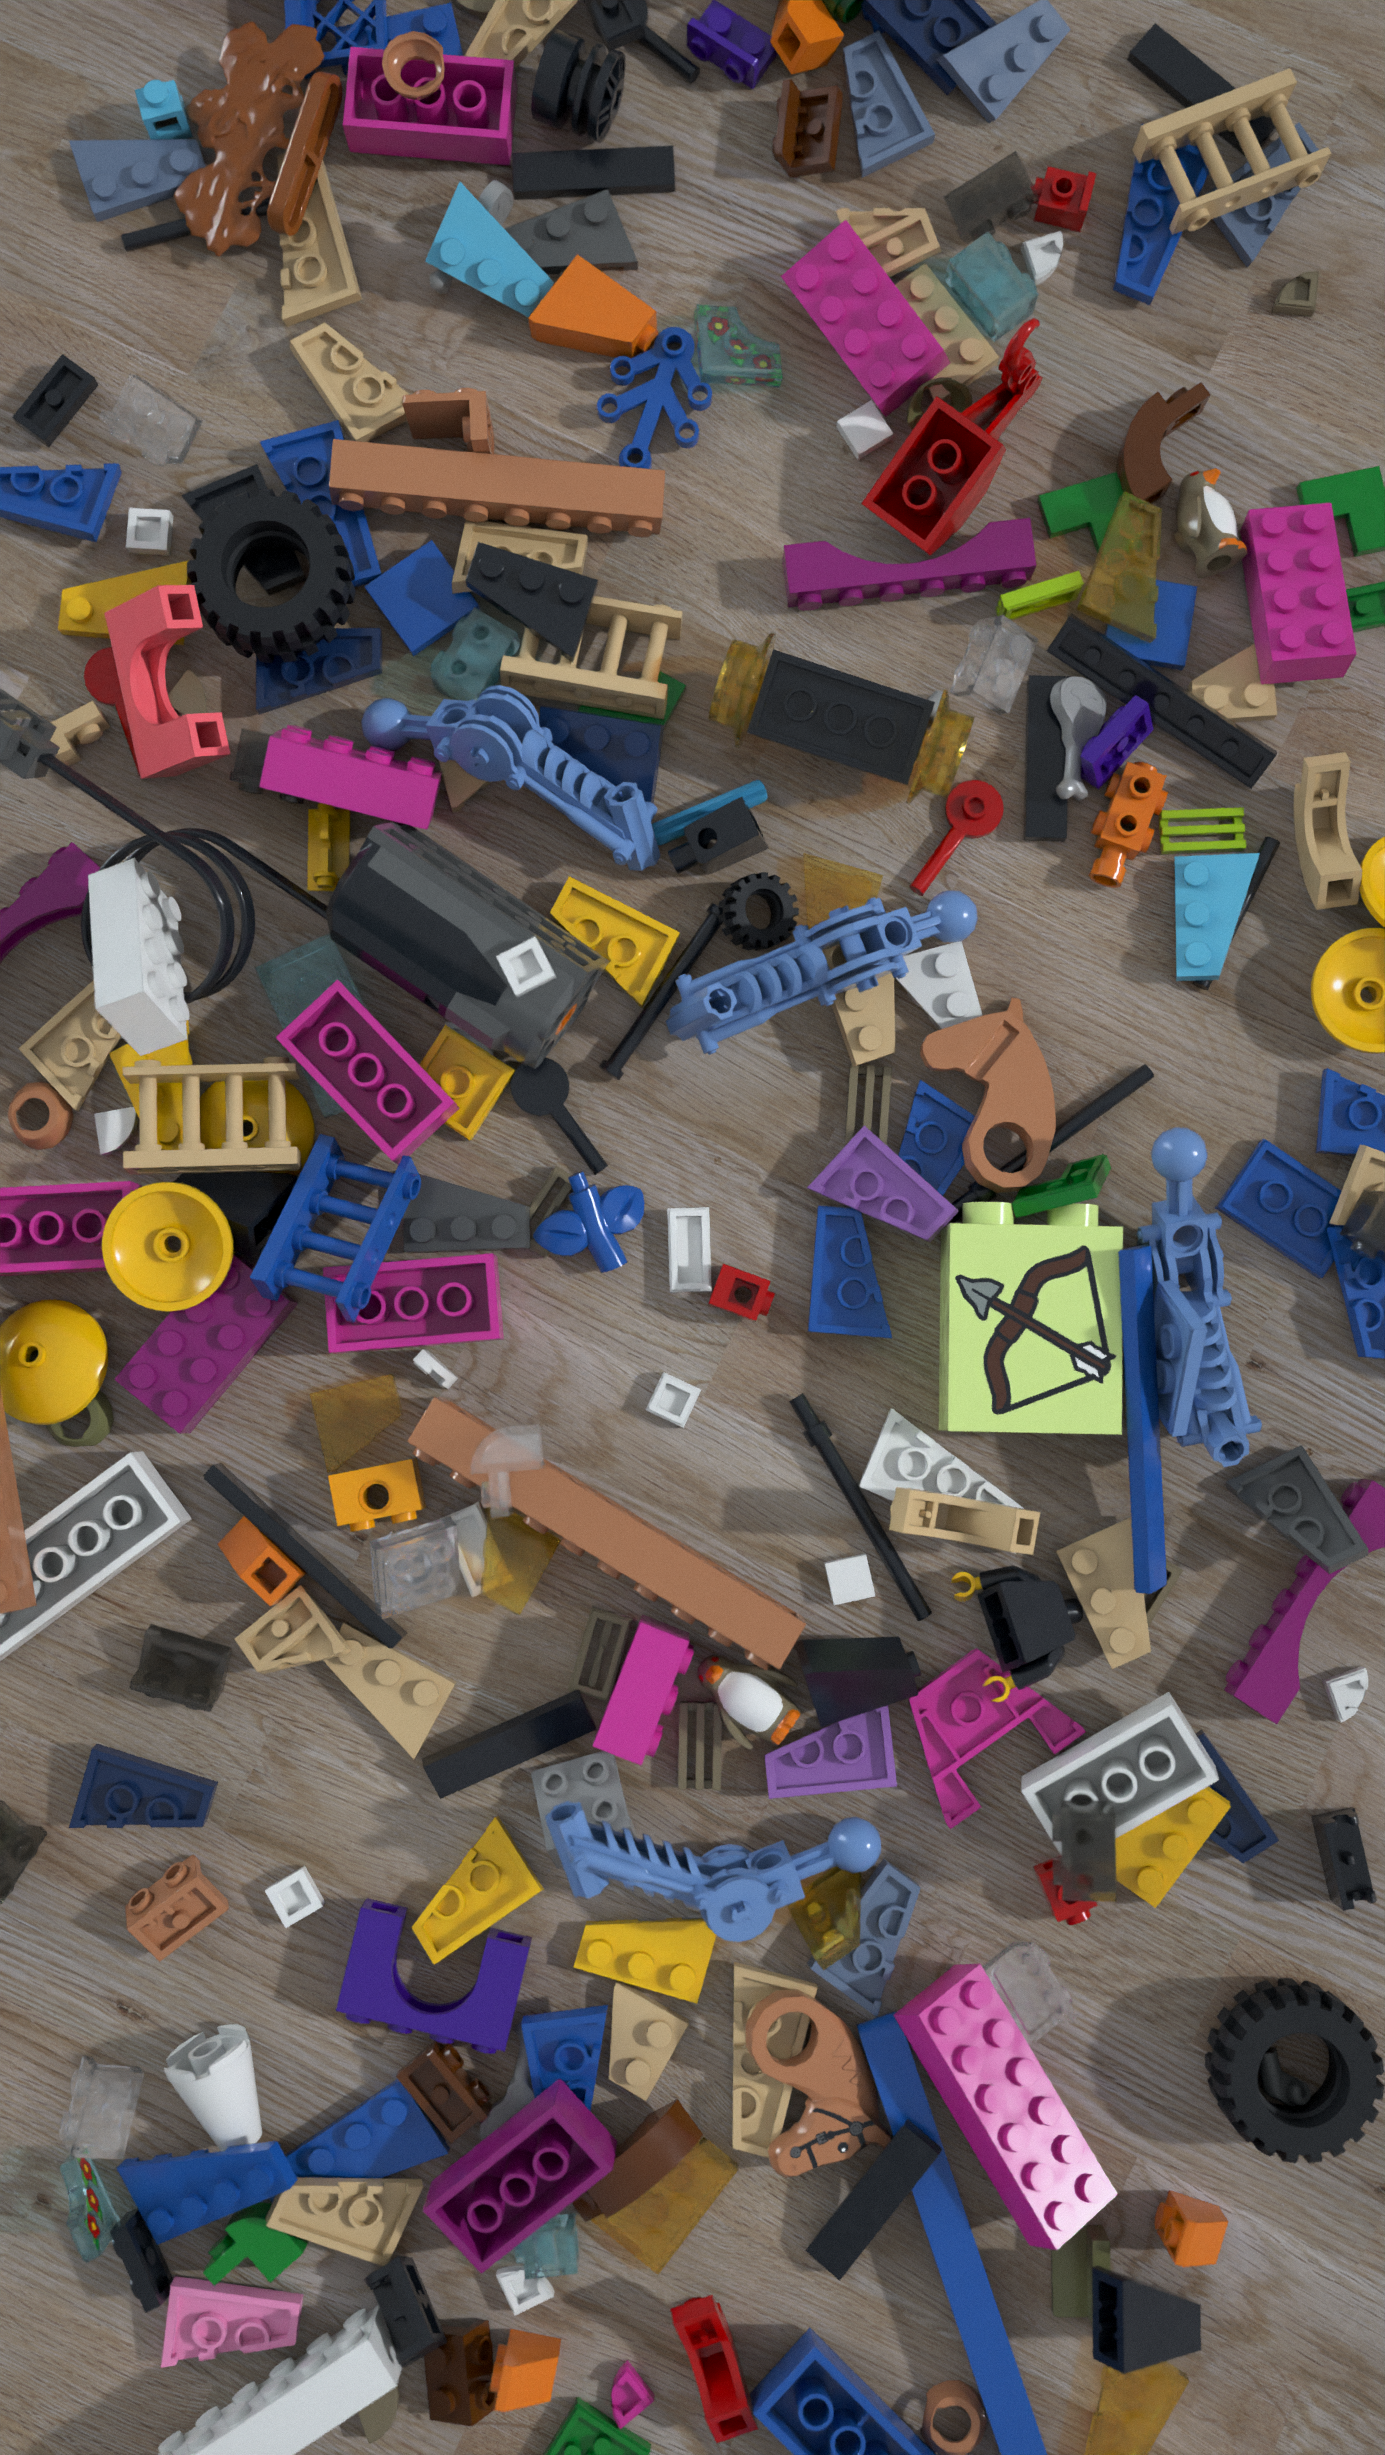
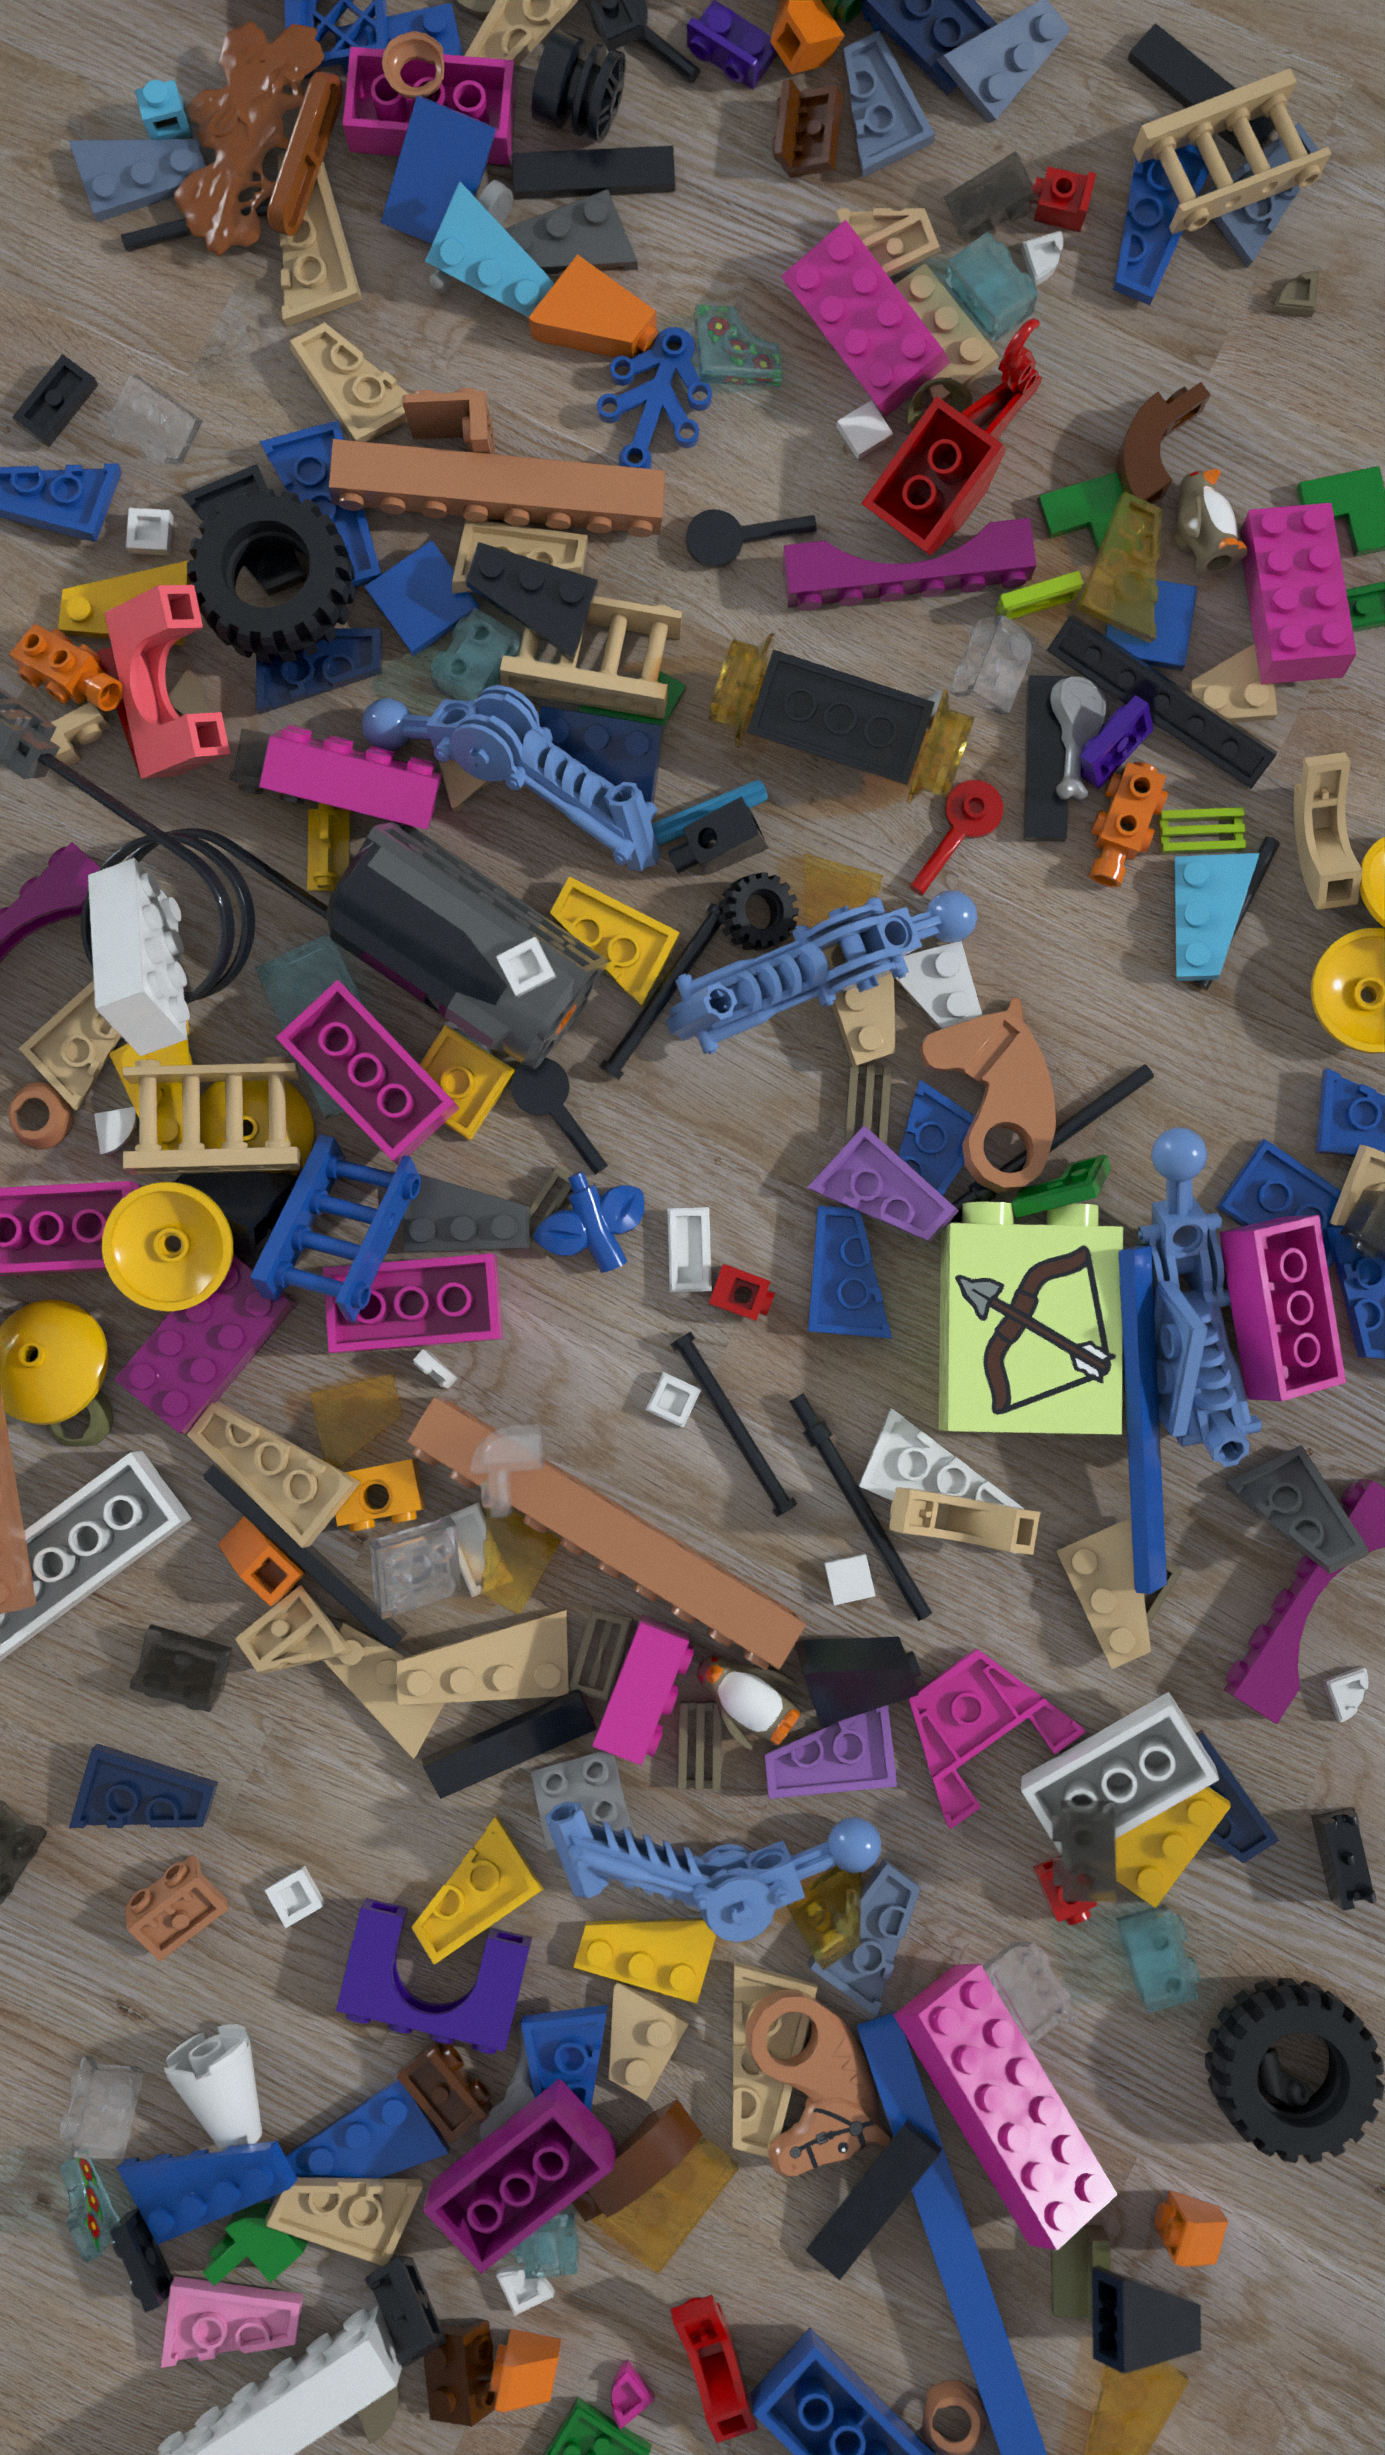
black torso [951,1565,1083,1702] -> none
none -> orange brick [9,623,123,711]
none -> tan wing [187,1402,361,1548]
none -> blue tile [381,95,497,244]
none -> tan wing [395,1609,569,1706]
none -> black bar [670,1332,798,1517]
none -> black piece [686,509,817,568]
none -> clear light blue brick [1115,1904,1201,2013]
none -> dark pink brick [1219,1215,1346,1401]

